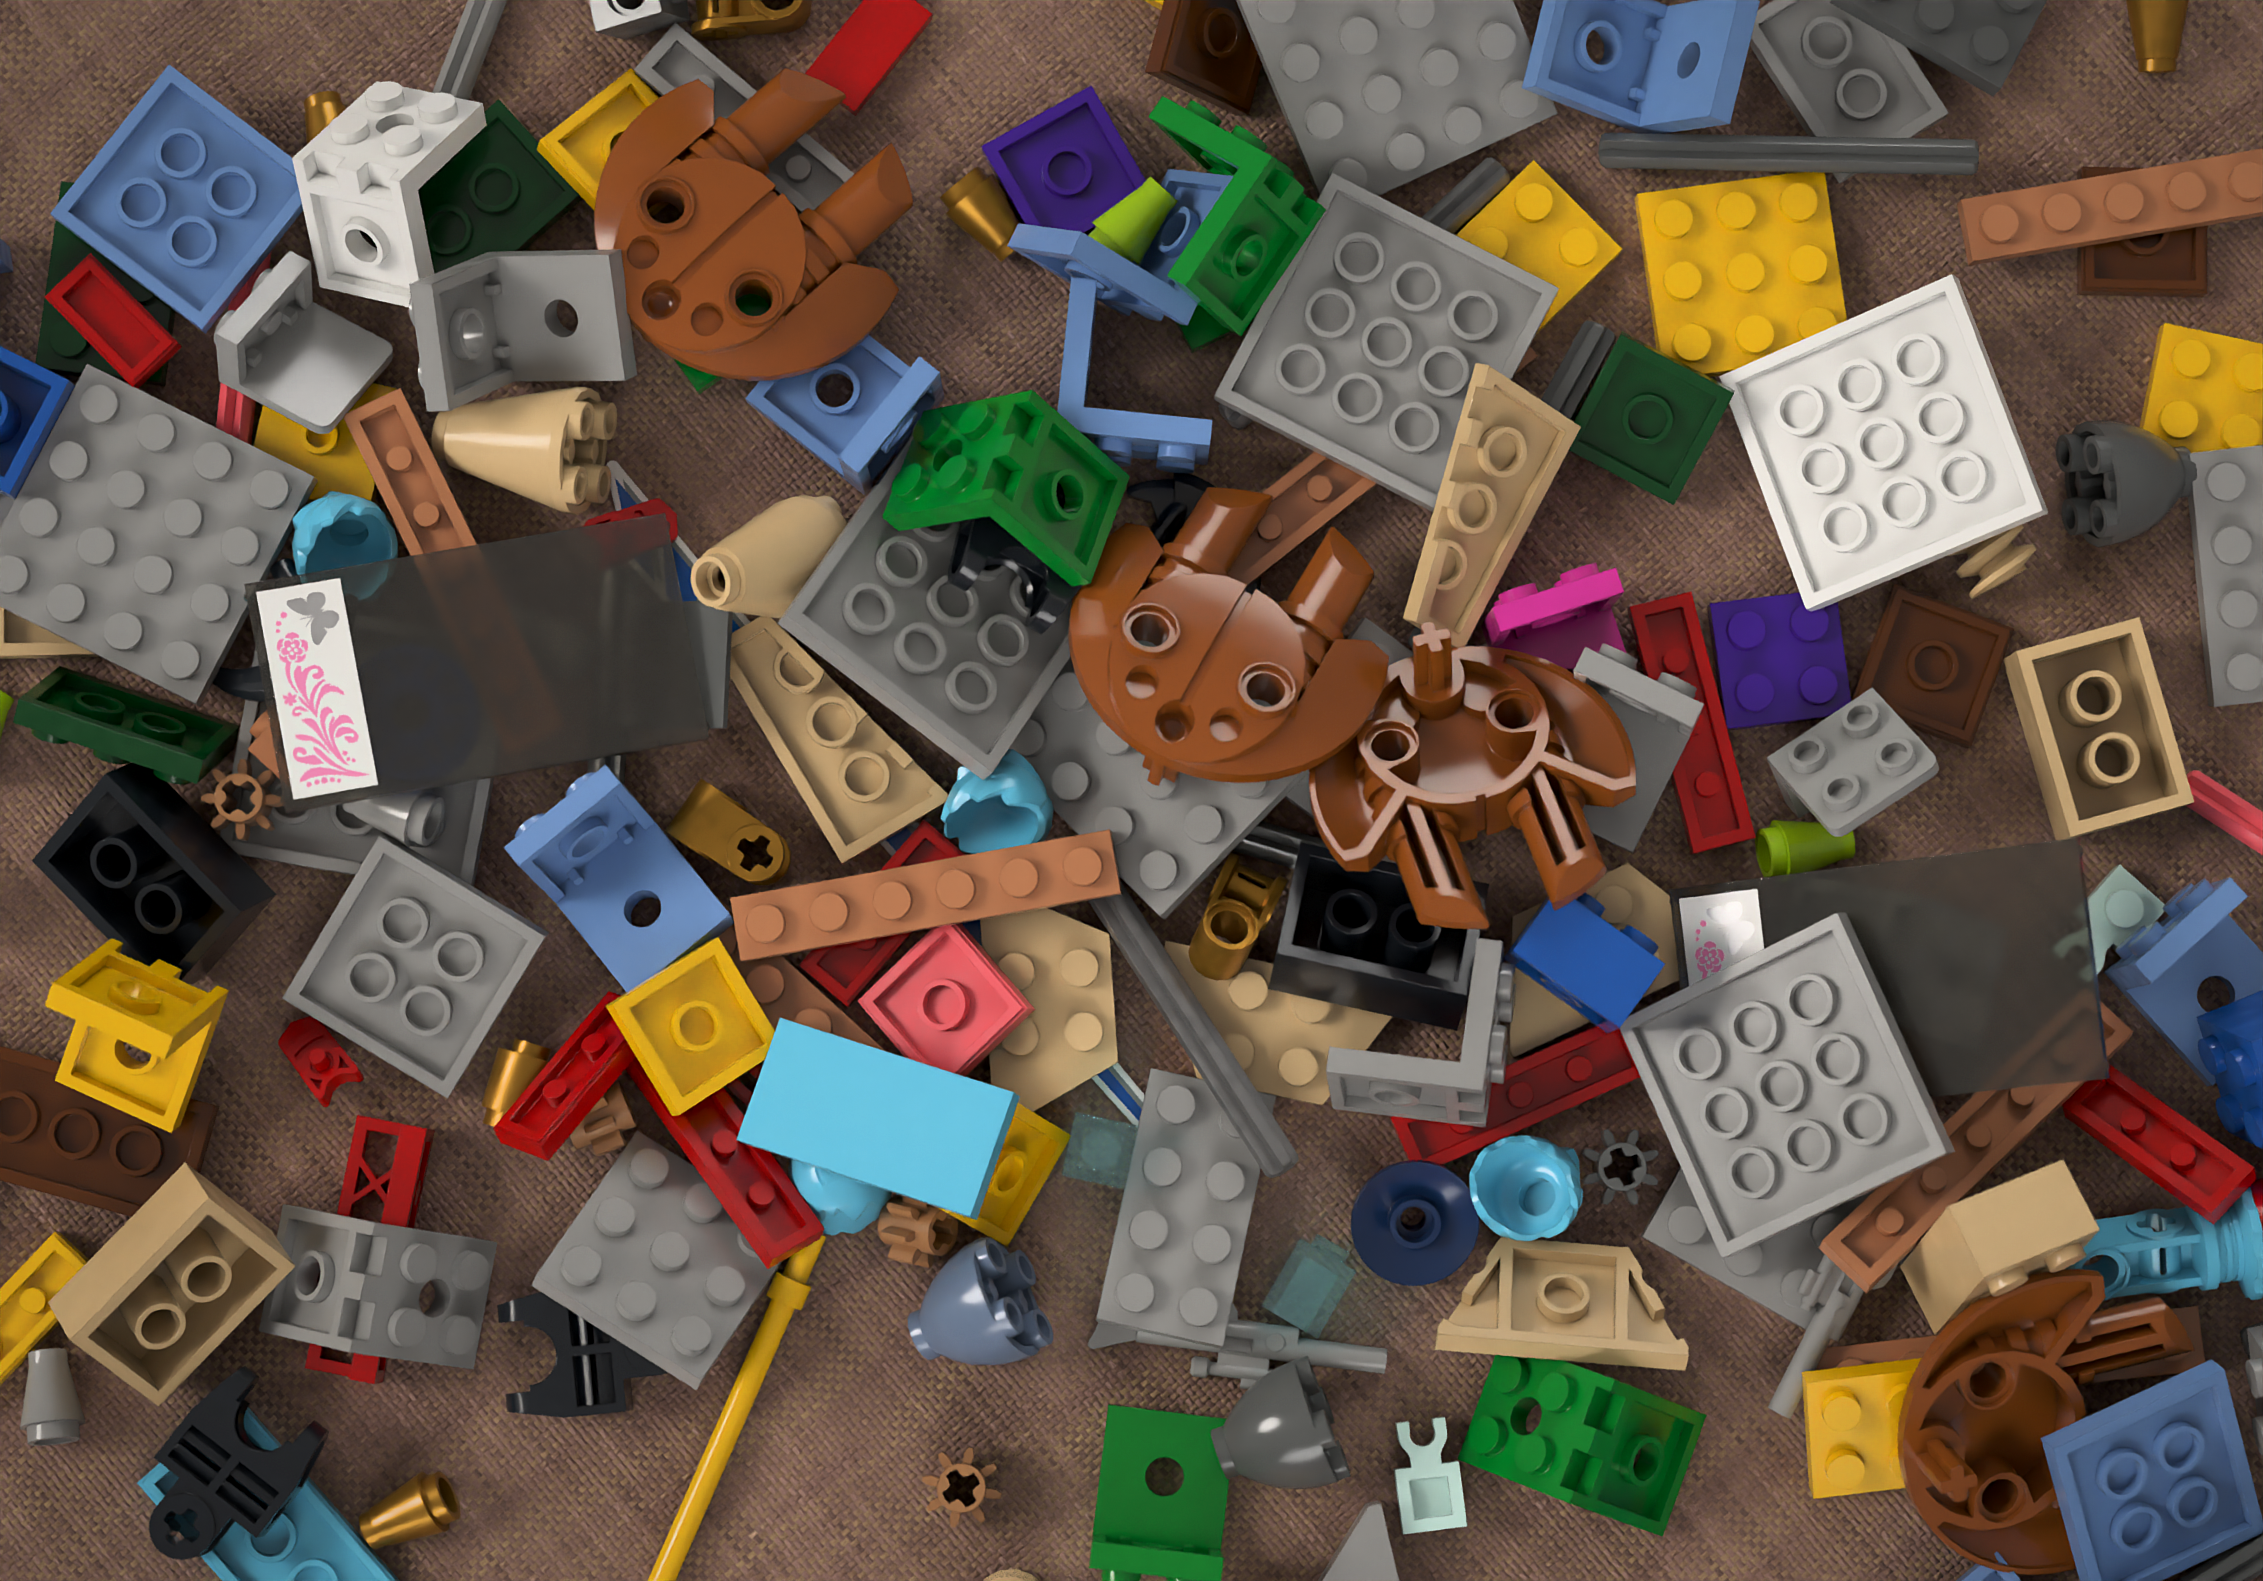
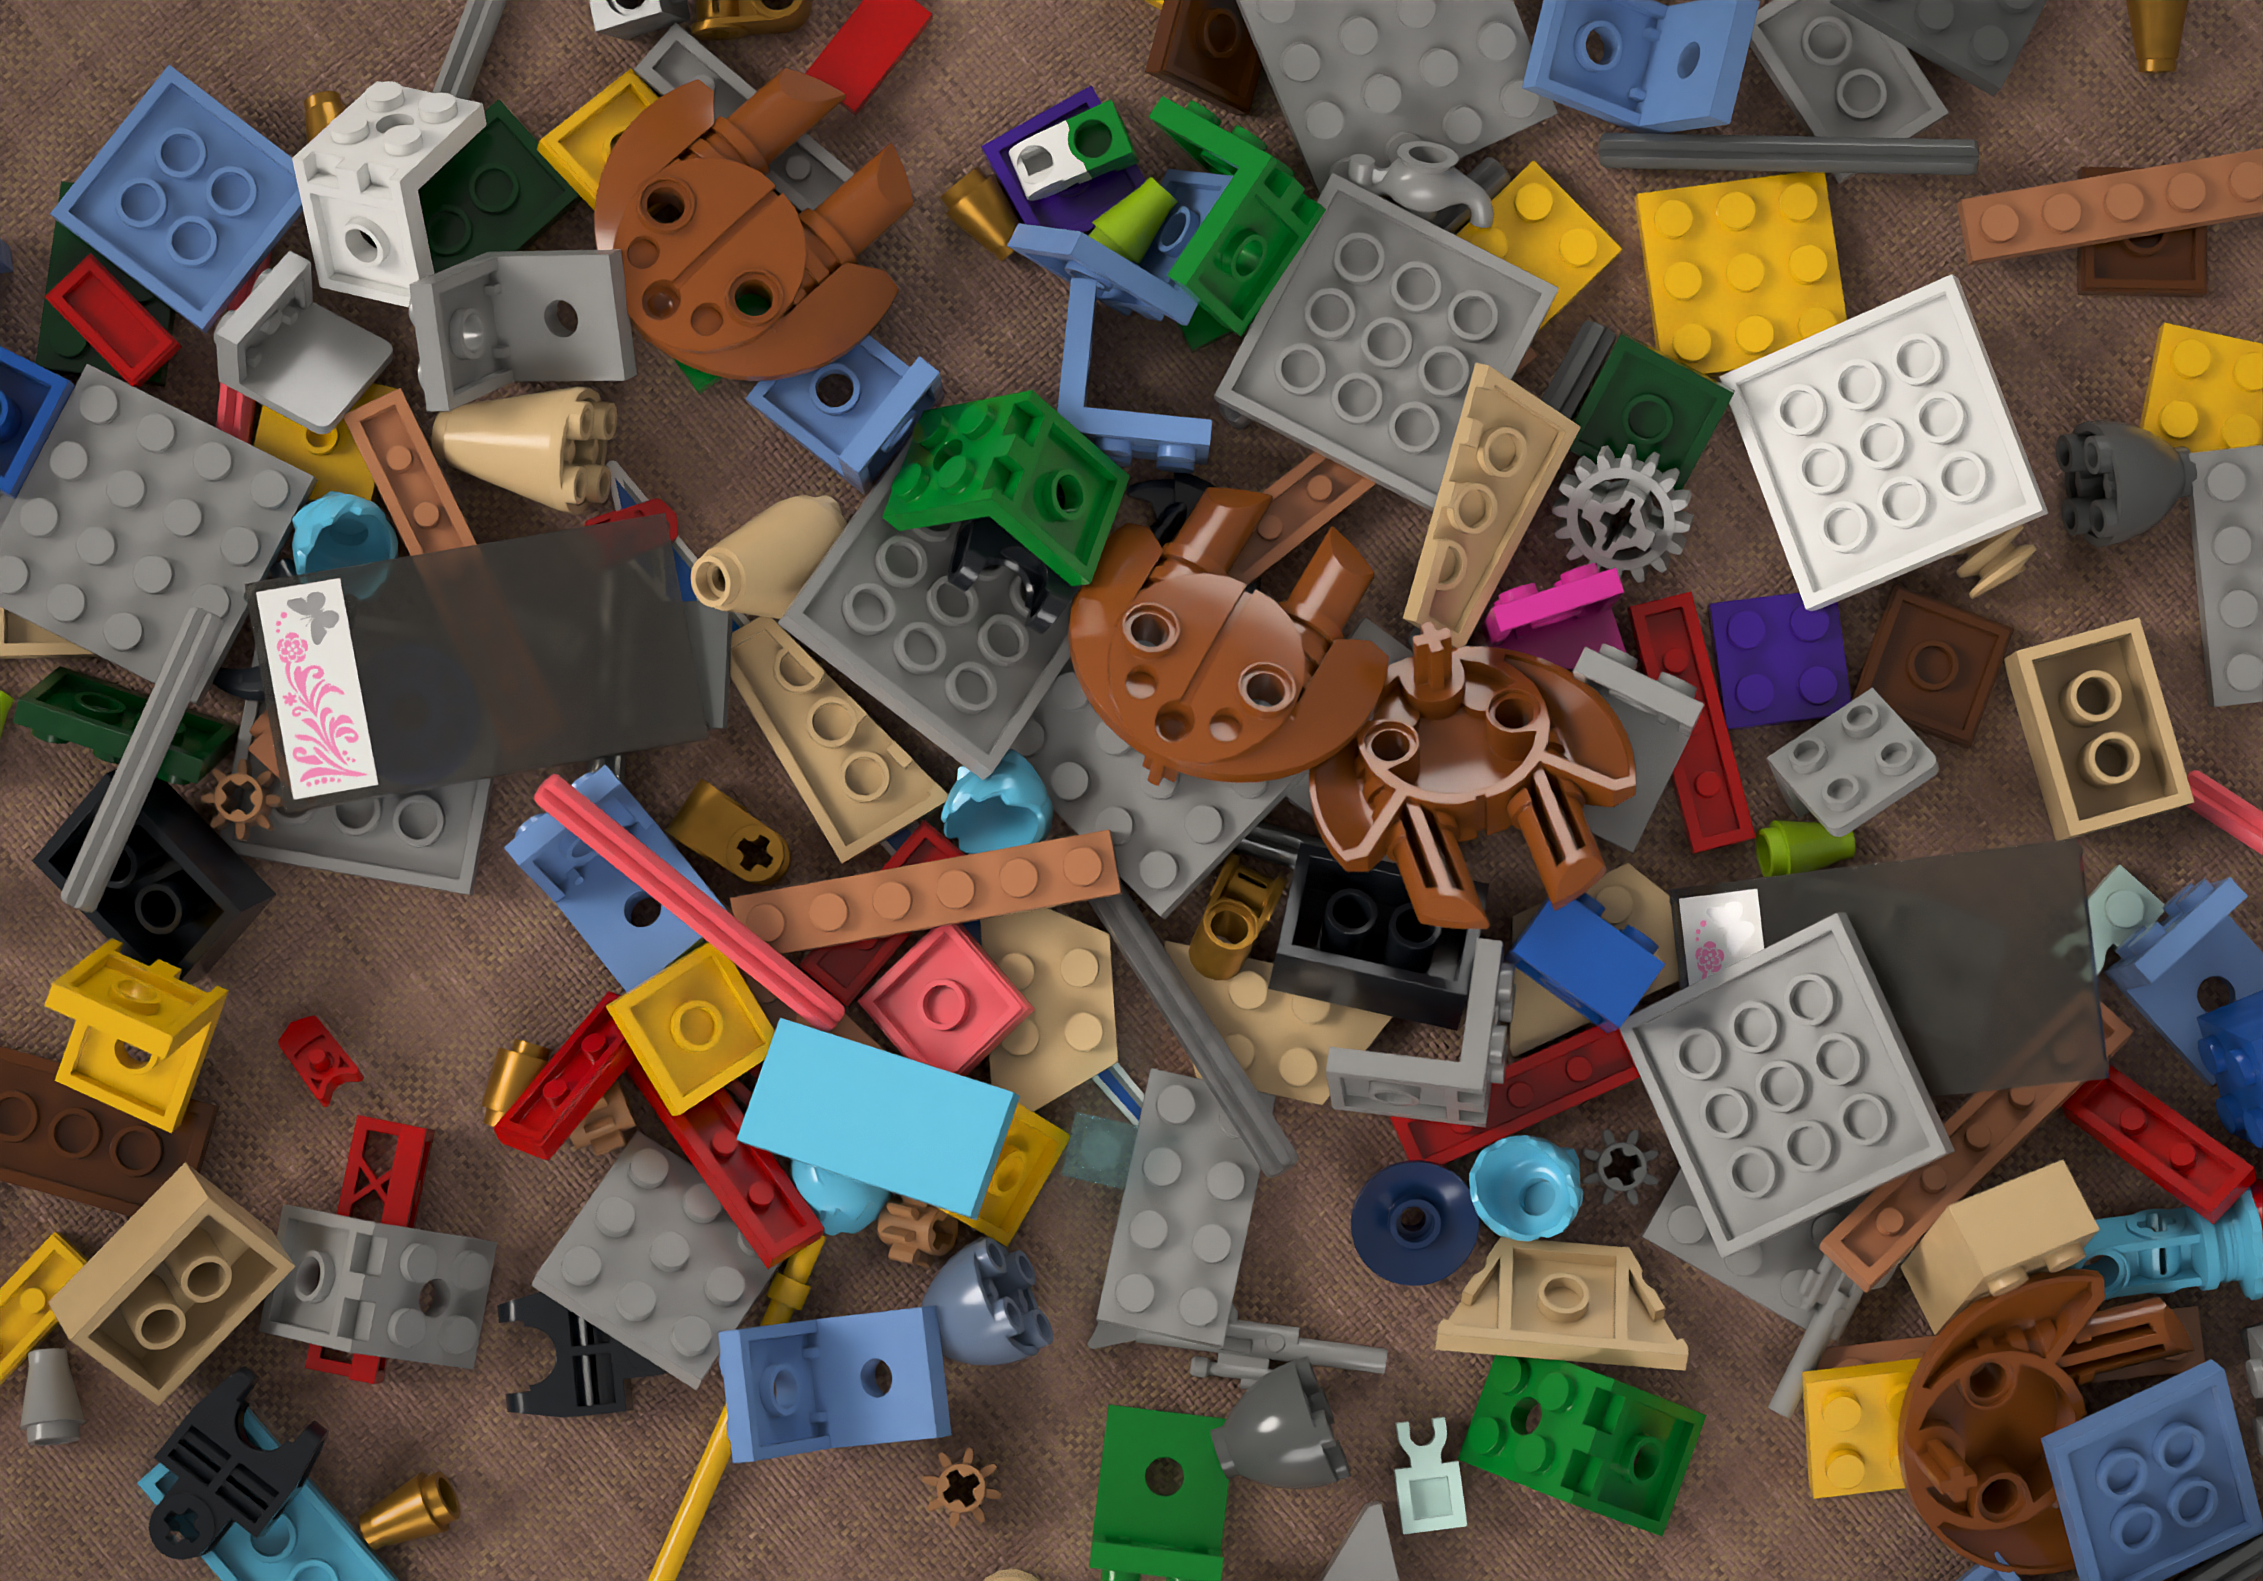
light grey plate [282,832,549,1099] -> none
light grey cone [343,779,445,847] -> none
clear light blue brick [1260,1234,1356,1339] -> none
none -> light grey axle [61,607,224,913]
none -> coral axle [534,774,845,1033]
none -> medium blue bracket [718,1305,952,1463]
none -> leg [1008,99,1140,201]
none -> light grey piece [1347,141,1494,228]
none -> light grey gear [1552,444,1694,583]

